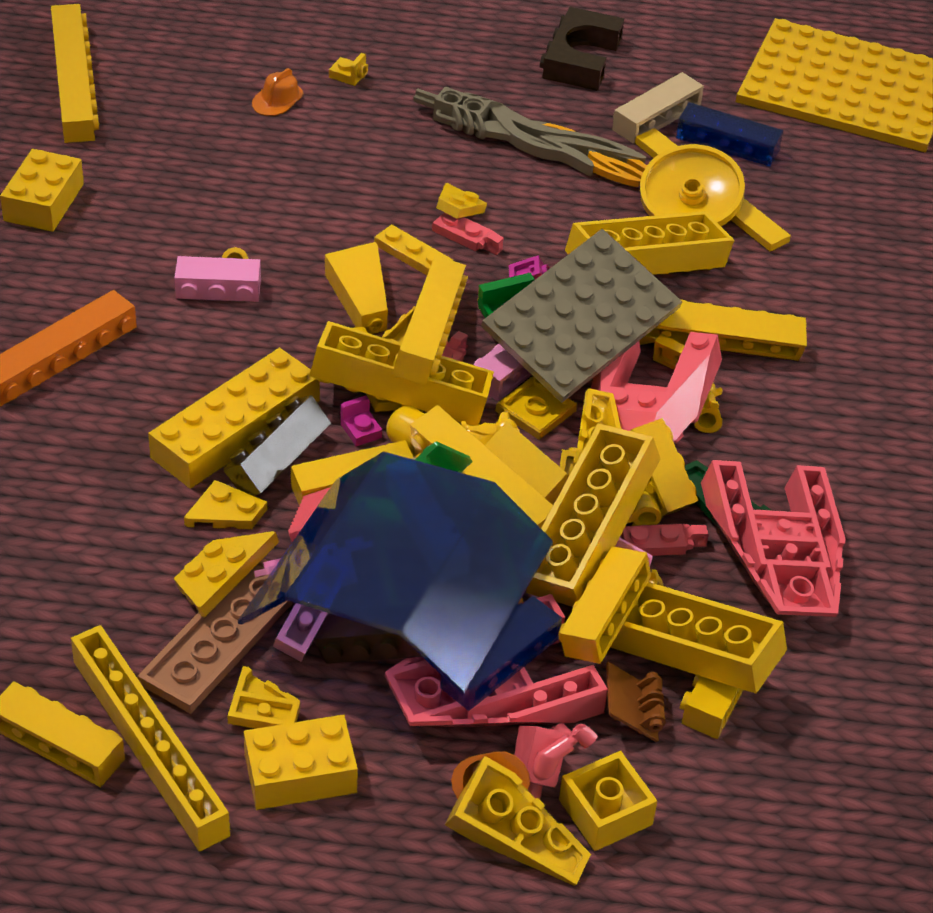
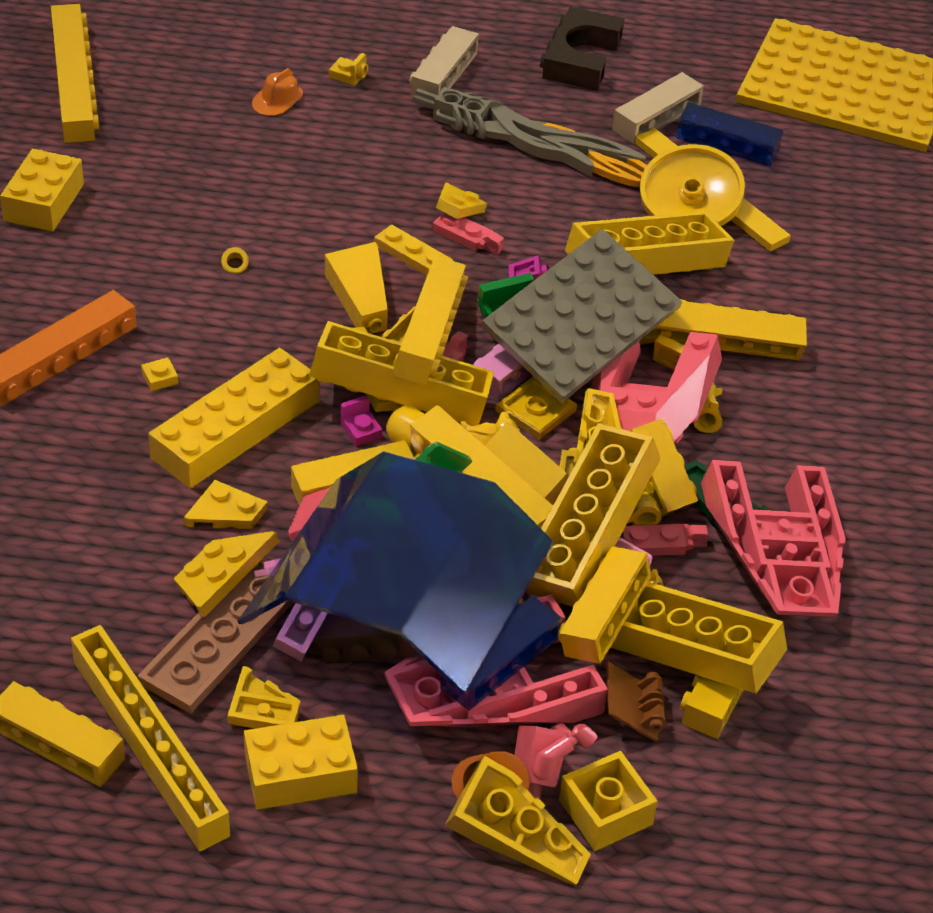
bright pink brick [174,256,261,302] -> none
brick [223,395,331,495] -> none
none -> yellow plate [141,358,179,392]
none -> tan brick [409,26,479,97]

